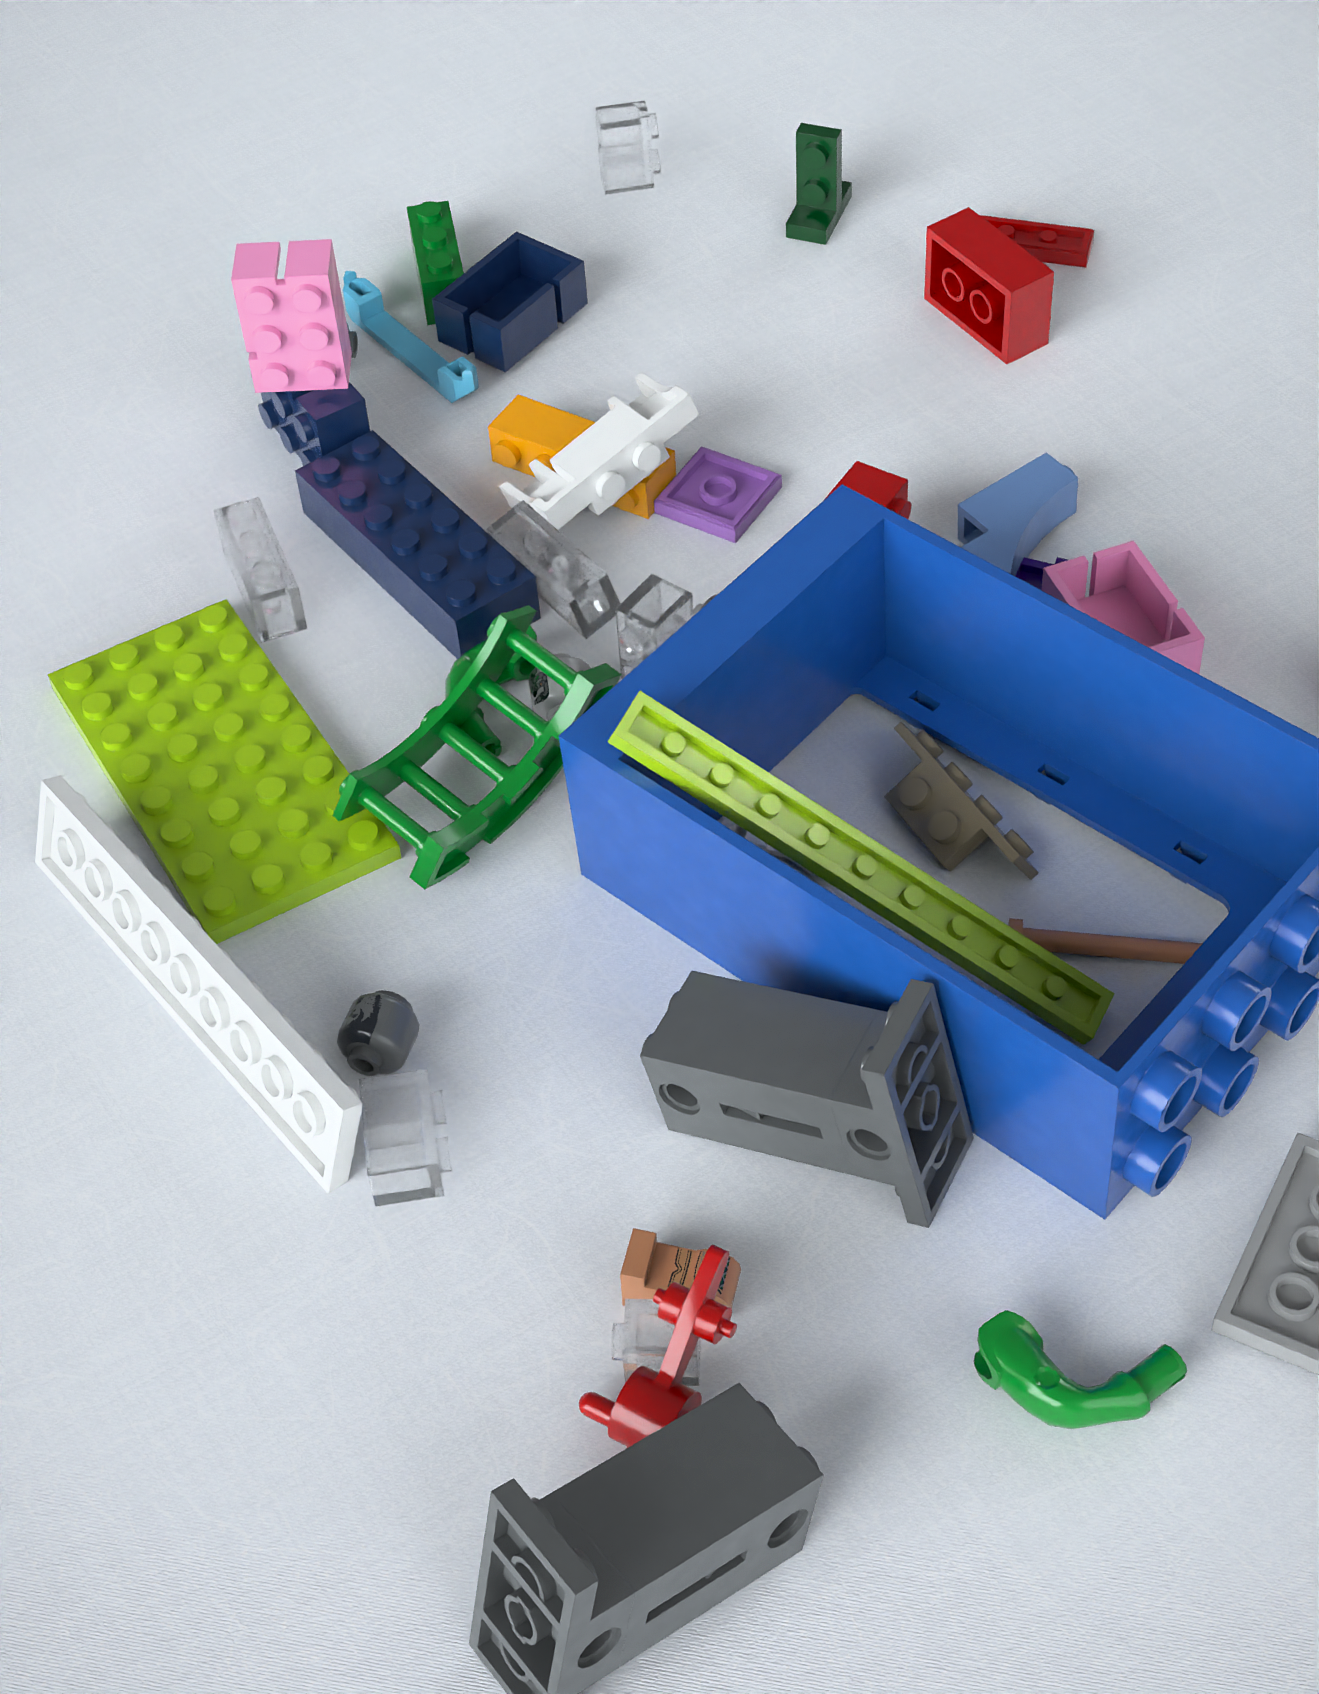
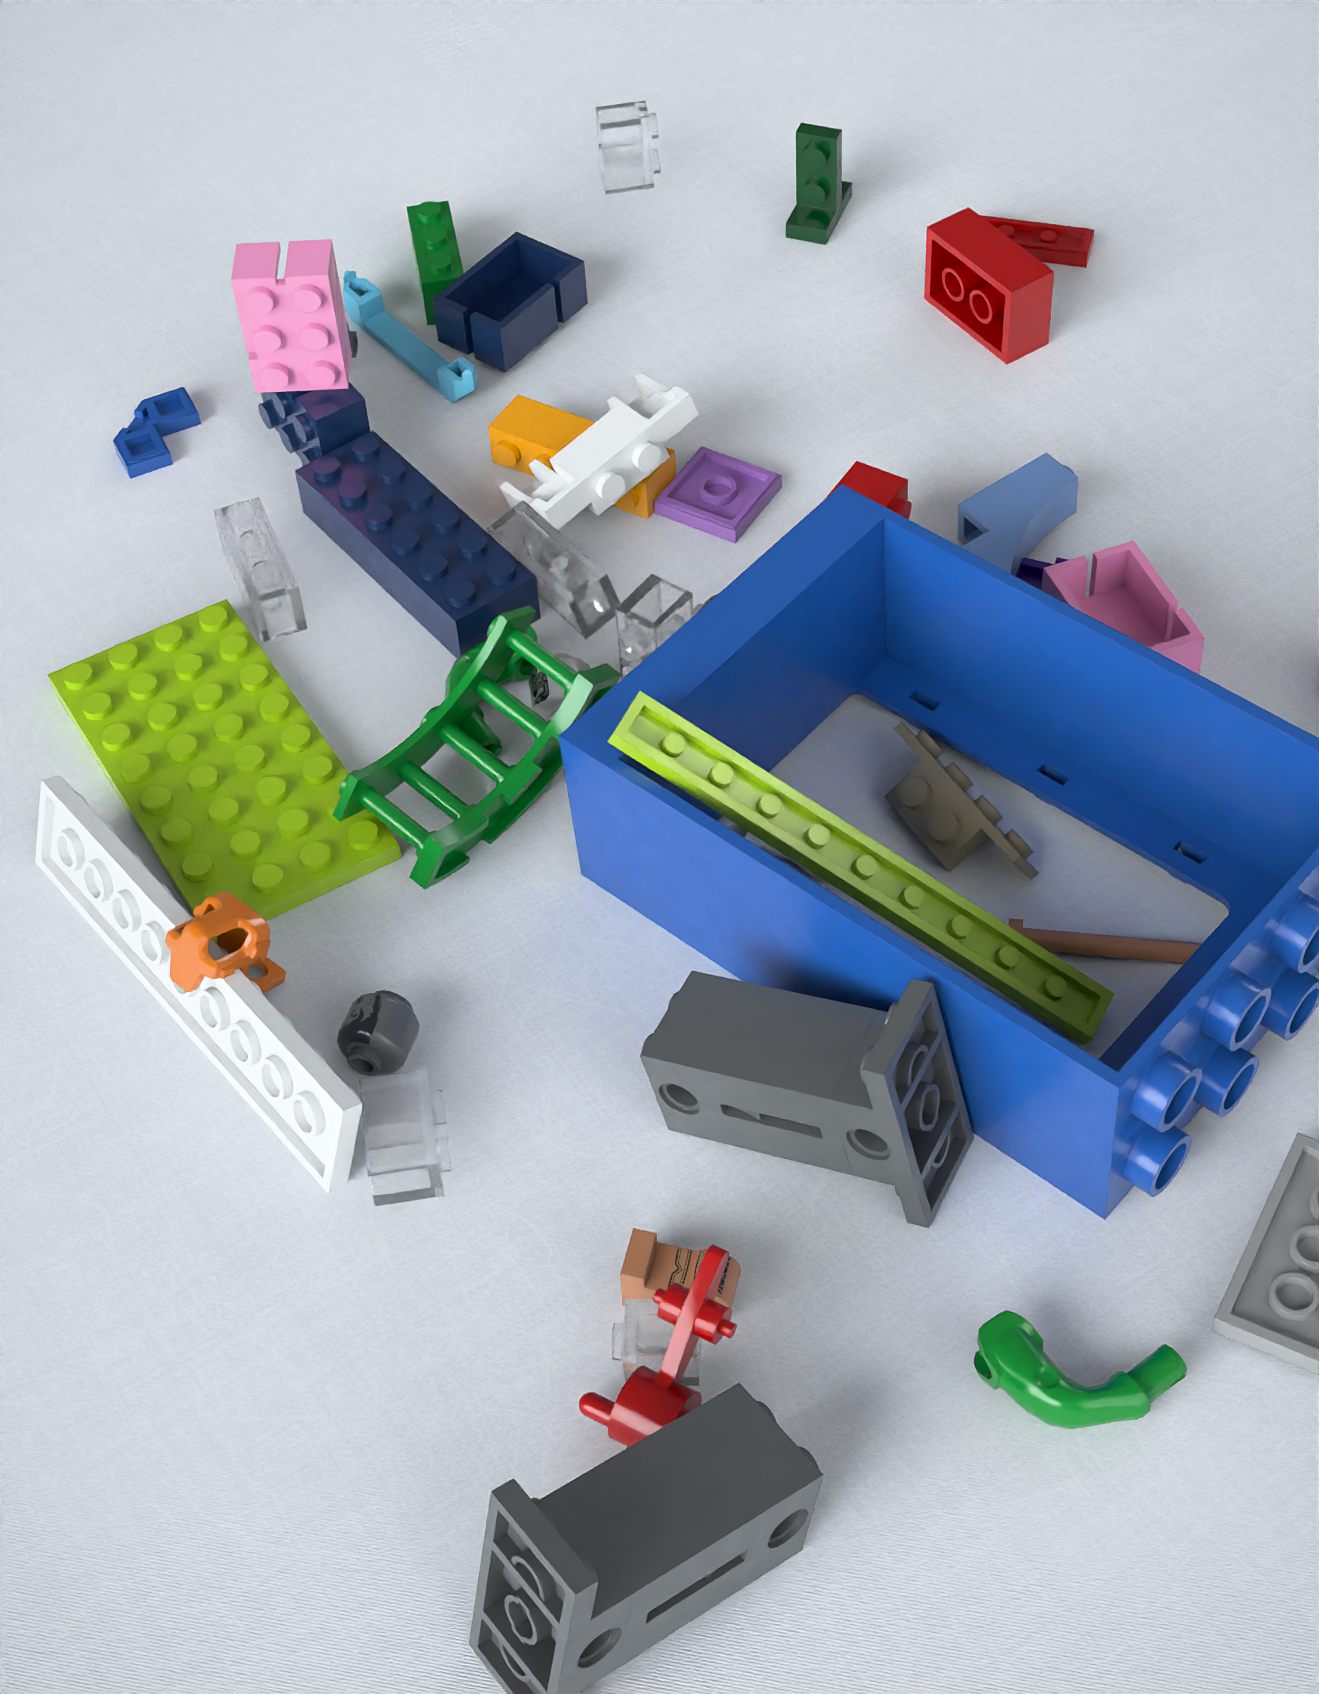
none -> blue tile [113,387,201,479]
none -> orange piece [165,891,286,993]

